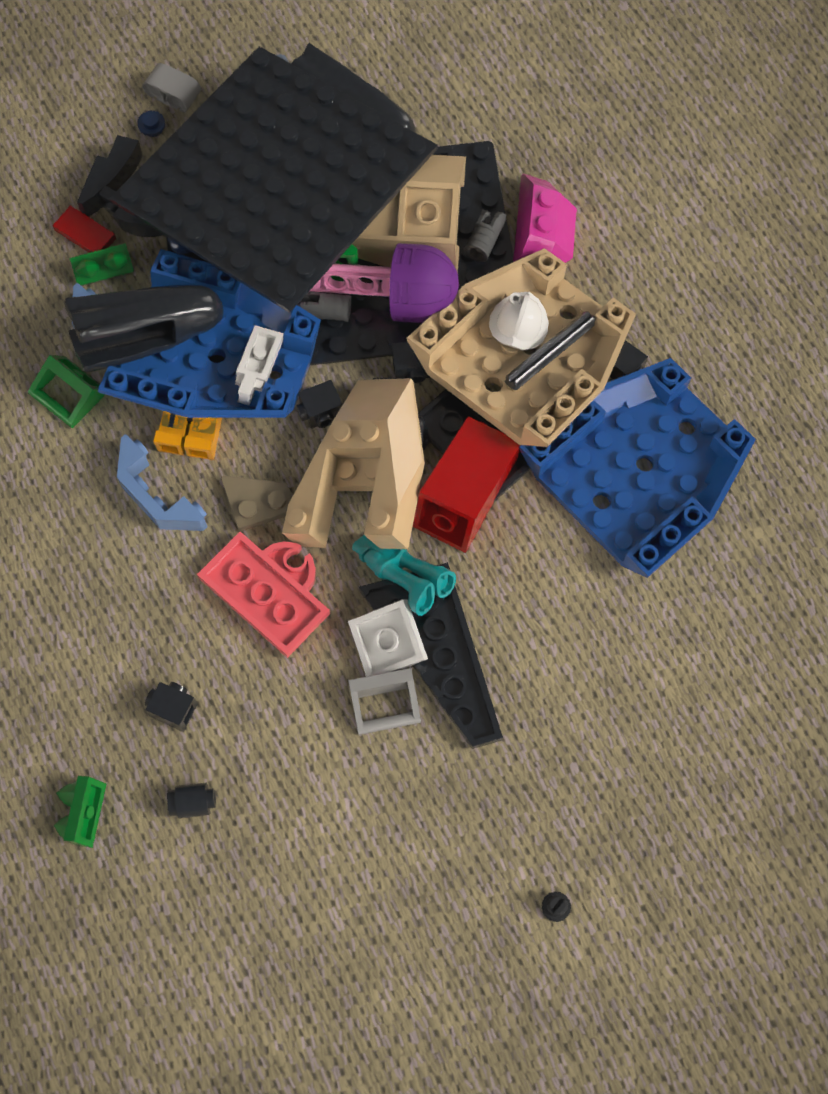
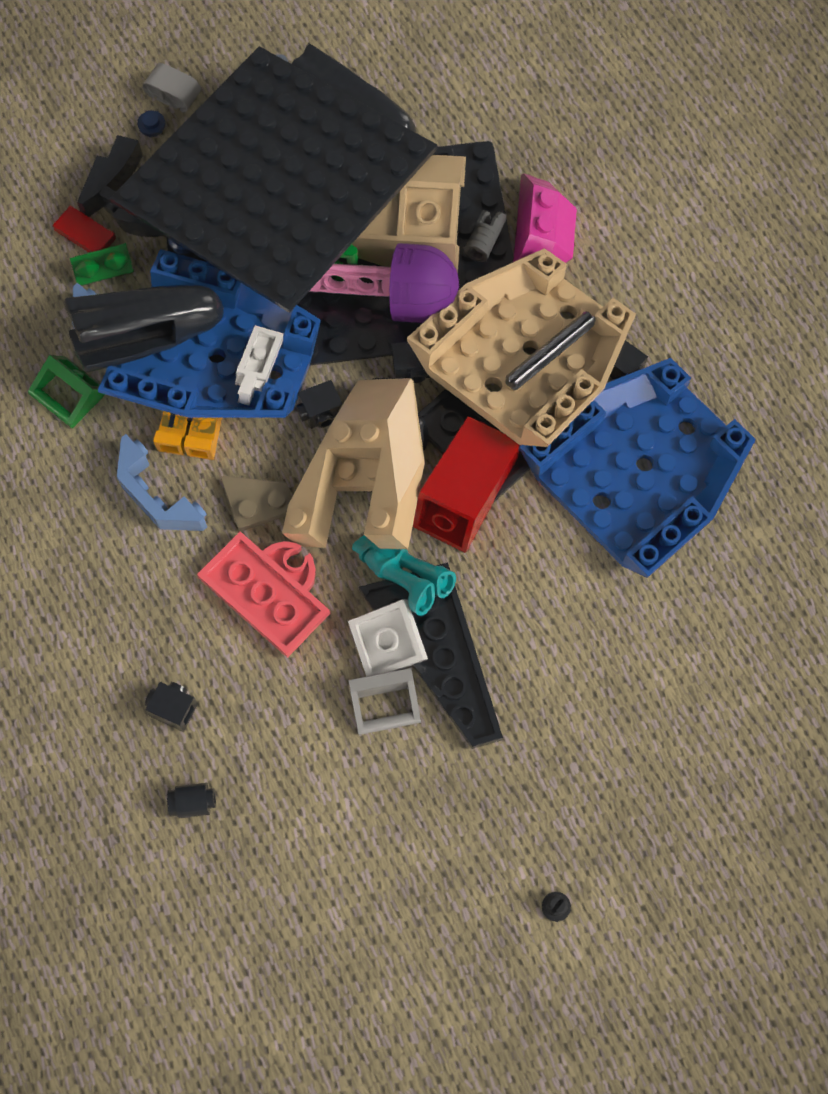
green tile [54,776,107,848] -> none
dark grey hinge [298,292,351,322] -> none
white helmet [489,292,549,350] -> none

